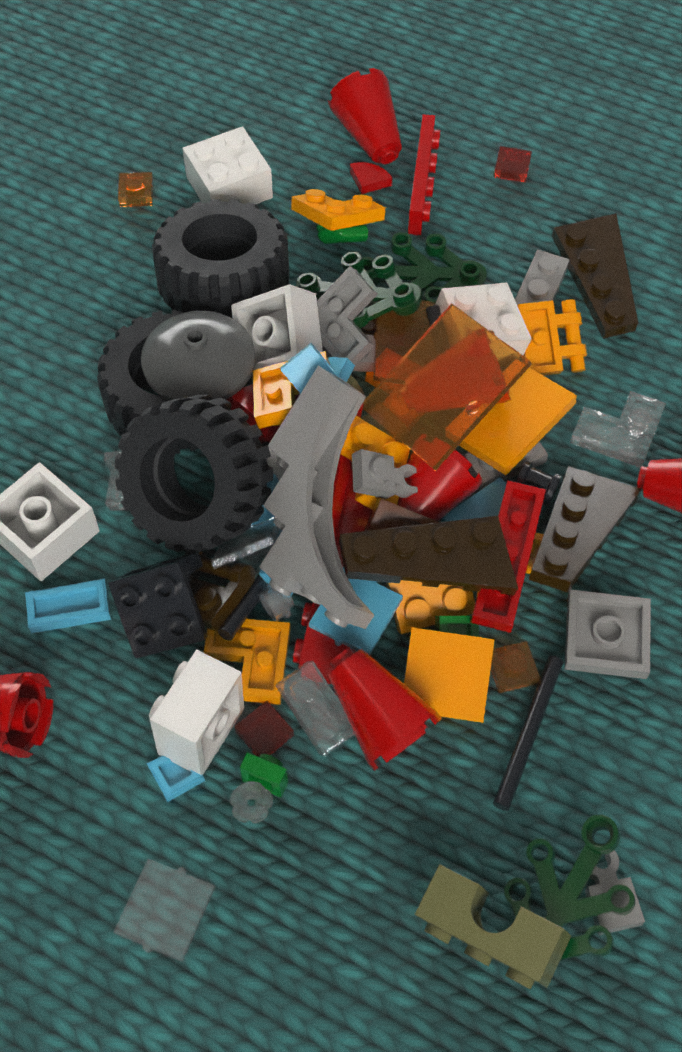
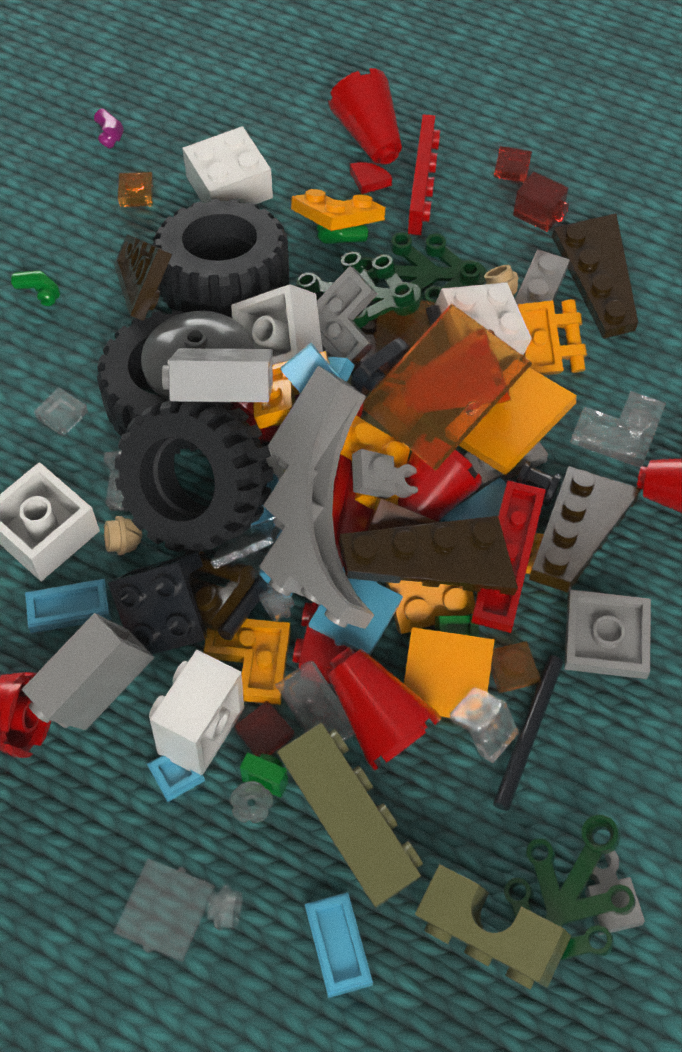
none -> green arm [11,270,60,306]
none -> light grey brick [21,613,155,730]
none -> clear tile [34,387,88,436]
none -> magenta arm [94,108,124,149]
none -> tan plate [104,516,142,555]
none -> dark brown wing [114,234,172,321]
none -> light grey brick [162,348,273,402]
none -> clear plate [207,885,243,931]
none -> olive brick [277,722,423,909]
none -> medium azure tile [305,892,373,998]
none -> black plate [351,338,413,395]
none -> clear bracket [449,687,519,763]
none -> tan plate [484,265,518,296]
none -> clear red brick [513,171,569,232]

